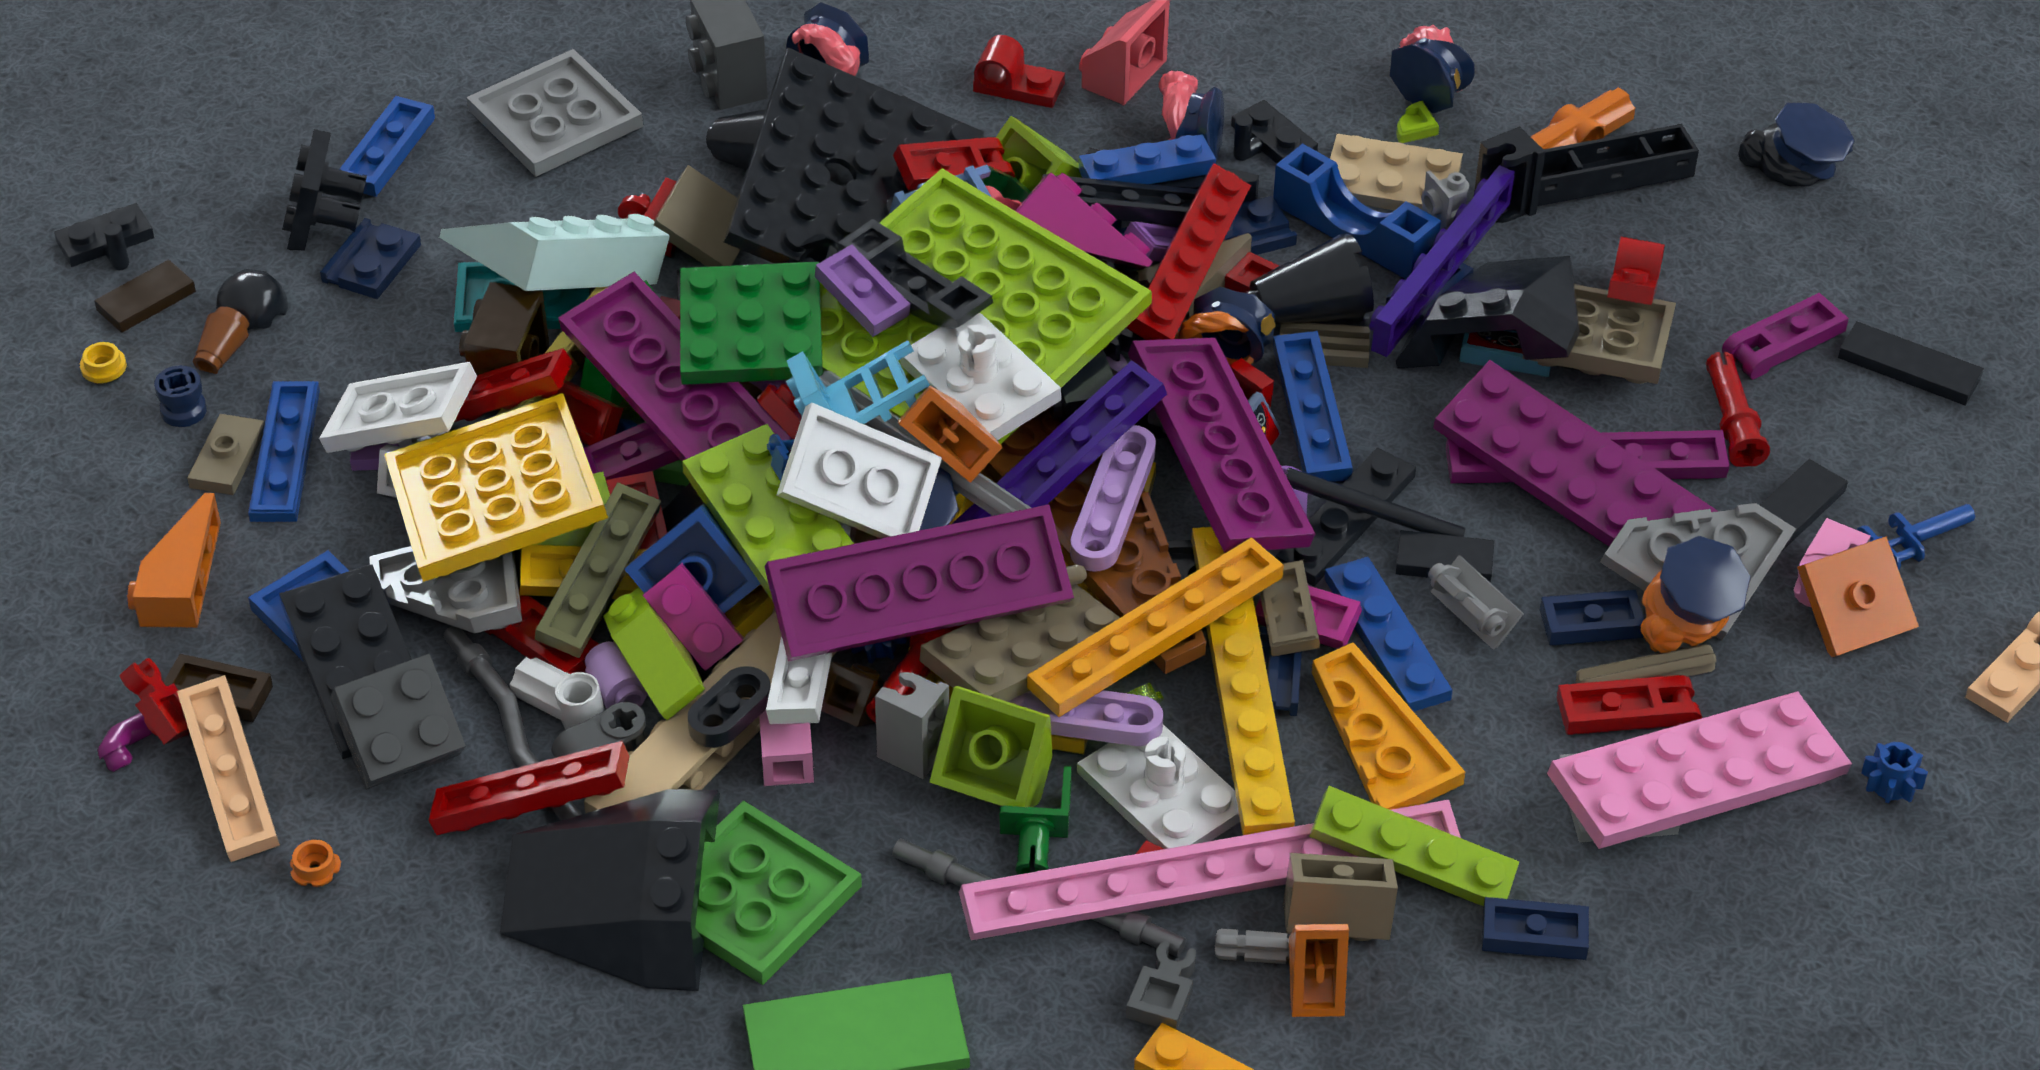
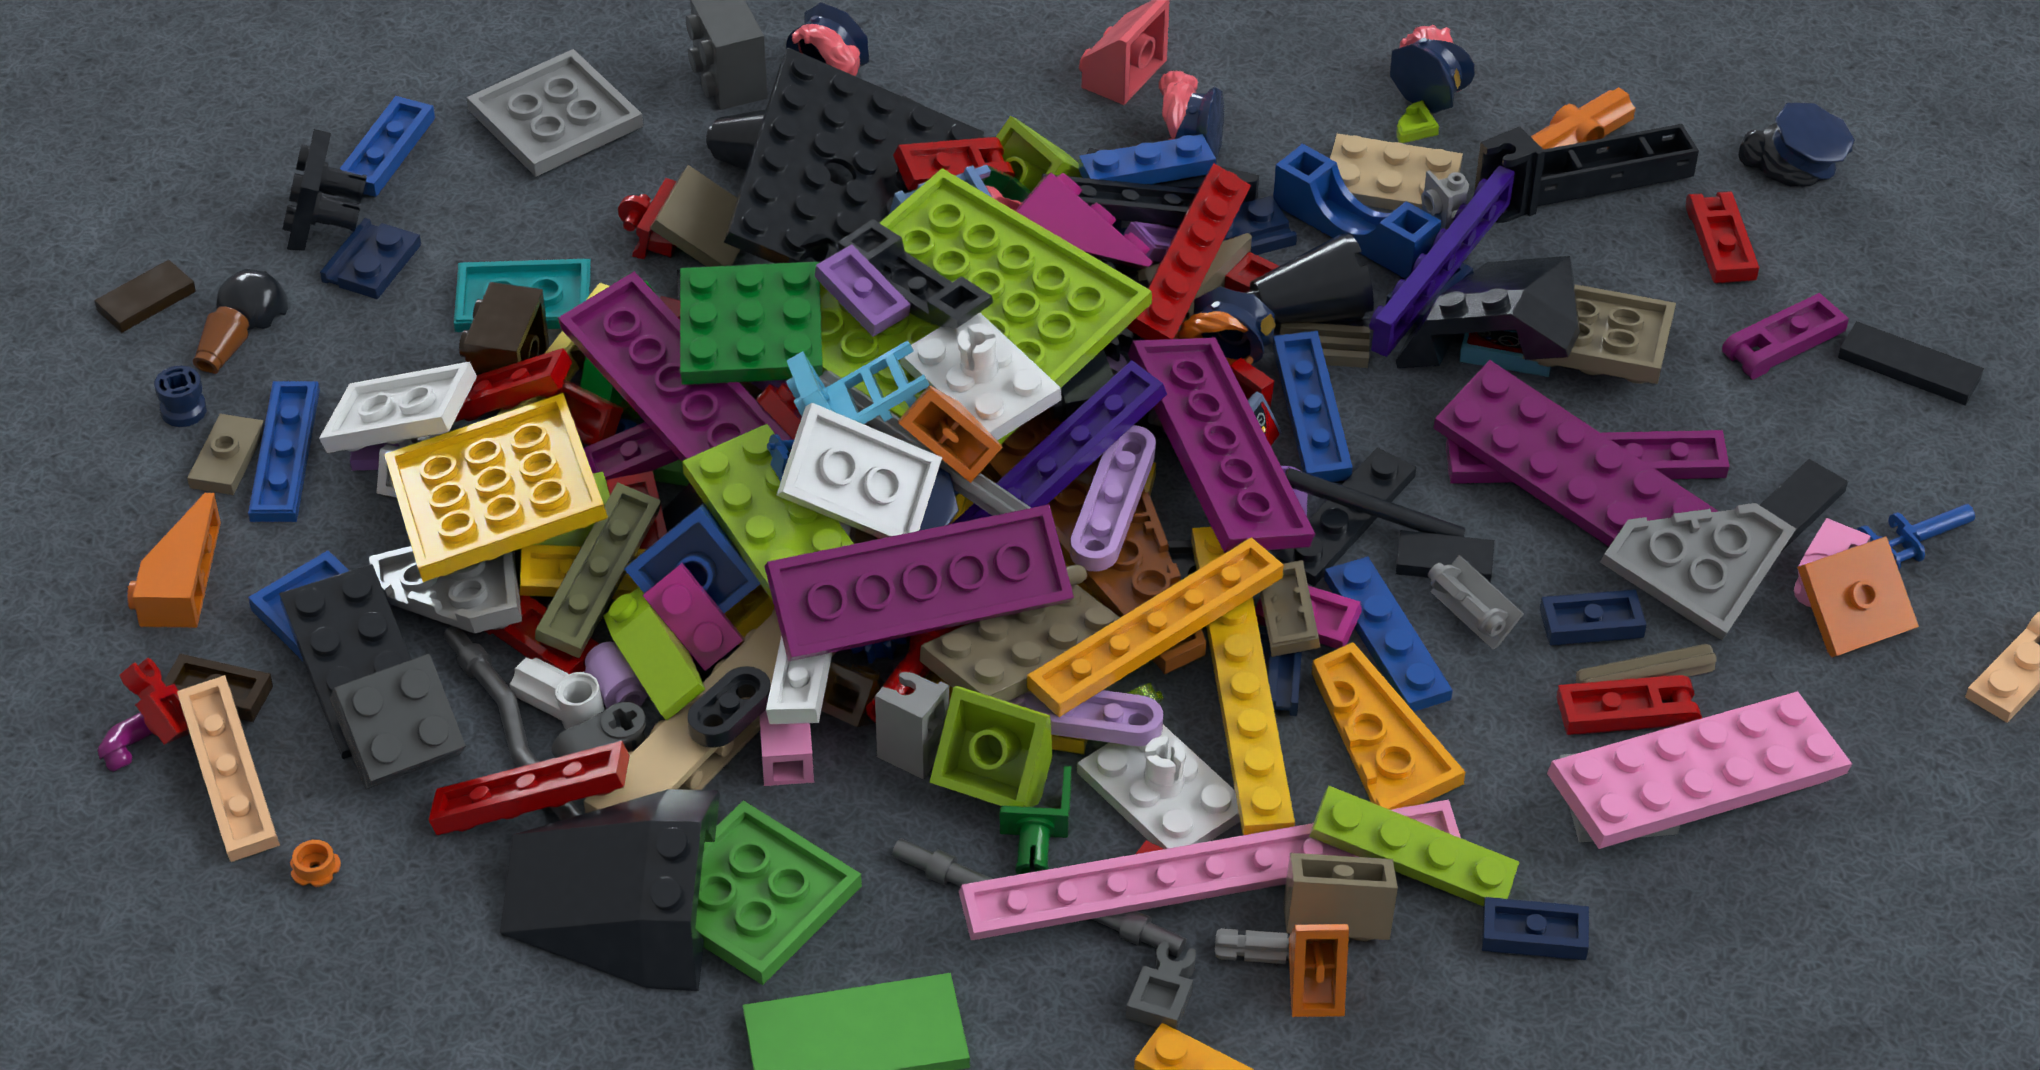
black plate [54,203,154,270] -> none
yellow plate [80,342,127,383] -> none
light aqua slope [439,214,670,291] -> none
red plate [973,35,1065,108] -> none
black plate [1231,100,1318,163] -> none
red plate [1607,236,1665,305] -> none
dark blue piece [1641,536,1751,653] -> none
red pin [1706,352,1770,467] -> none
blue gear [1861,742,1928,803] -> none
none -> red plate [1686,191,1759,283]

